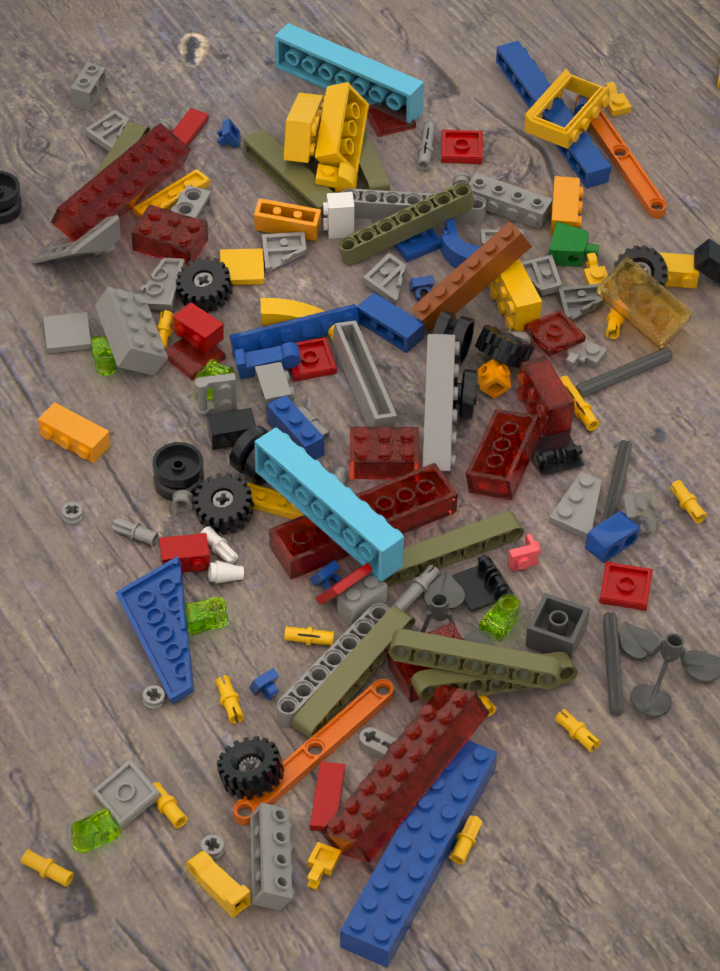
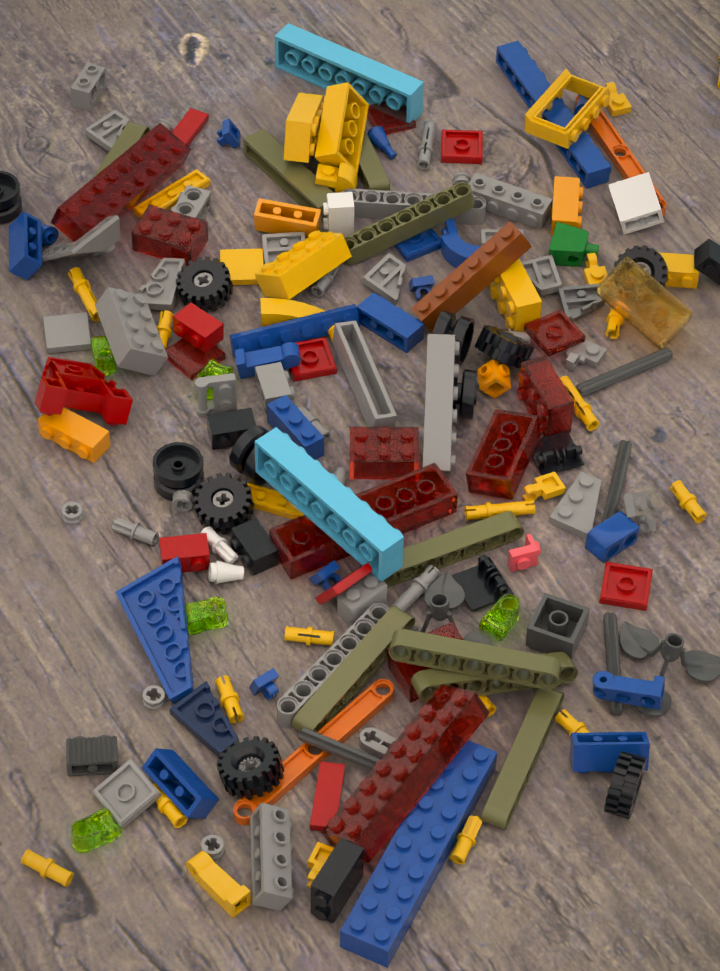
none -> blue brick [9,211,42,280]
none -> red wedge [35,357,133,426]
none -> blue cone [41,223,59,246]
none -> dark grey brick [66,735,118,776]
none -> yellow pin [68,267,100,322]
none -> blue brick [142,748,219,819]
none -> dark blue wing [170,681,239,757]
none -> black brick [229,518,279,575]
none -> yellow brick [255,230,352,300]
none -> dark grey axle [298,728,417,786]
none -> light grey axle [311,266,339,297]
none -> black brick [311,838,364,924]
none -> blue cone [367,126,397,160]
none -> yellow pin [464,500,536,521]
none -> olive beam [481,688,564,830]
none -> yellow plate [522,472,566,501]
none -> blue brick [569,732,650,773]
none -> blue leg [593,671,665,710]
none -> black wheel [604,751,647,819]
none -> white brick [609,172,664,235]

